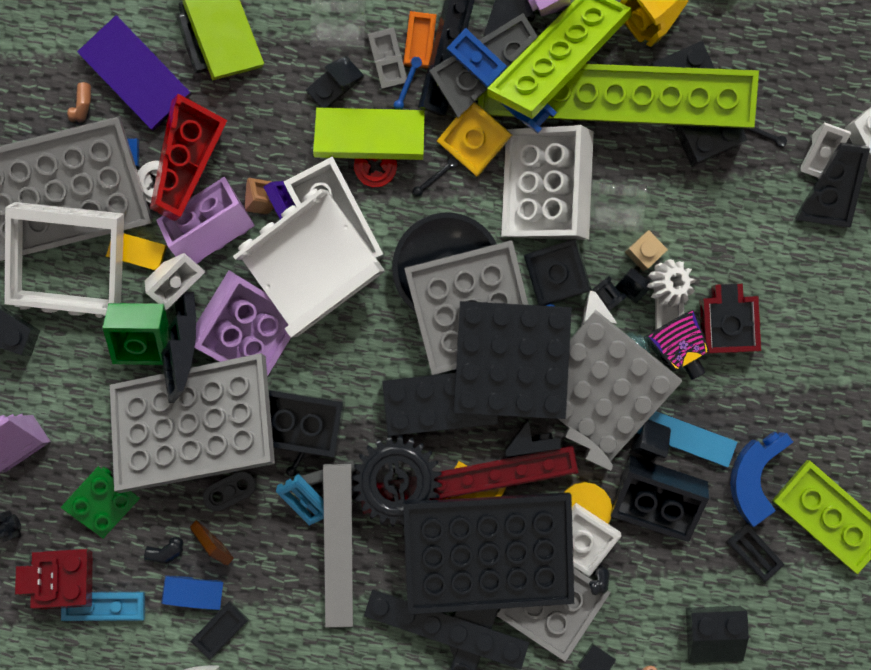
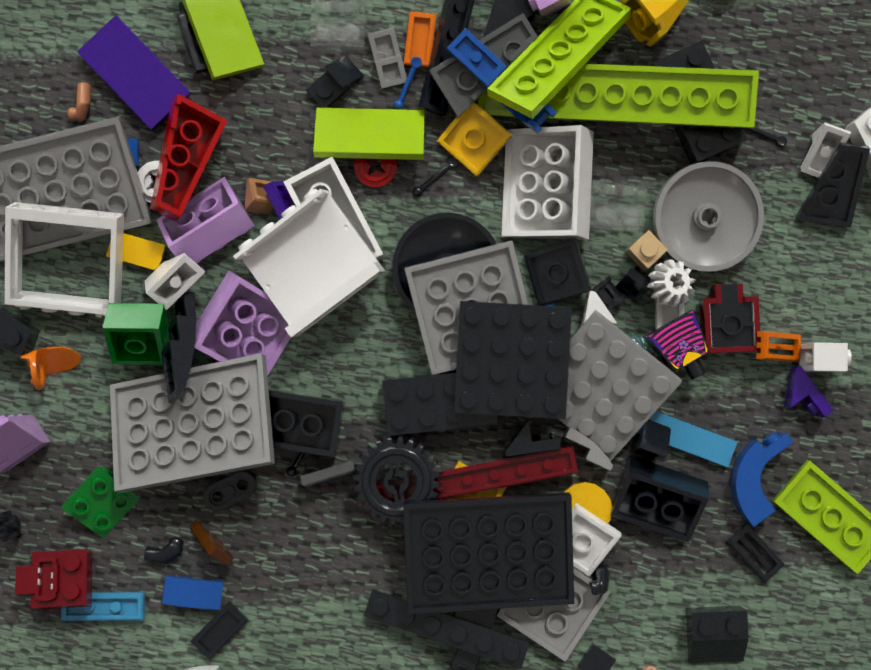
dark azure tile [276,475,324,526] -> none
light grey tile [323,464,353,627] -> none
none -> orange piece [21,347,81,390]
none -> light grey dish [653,162,764,271]
none -> orange tile [756,331,801,362]
none -> dark purple slope [784,366,834,417]
none -> white brick [799,343,851,372]

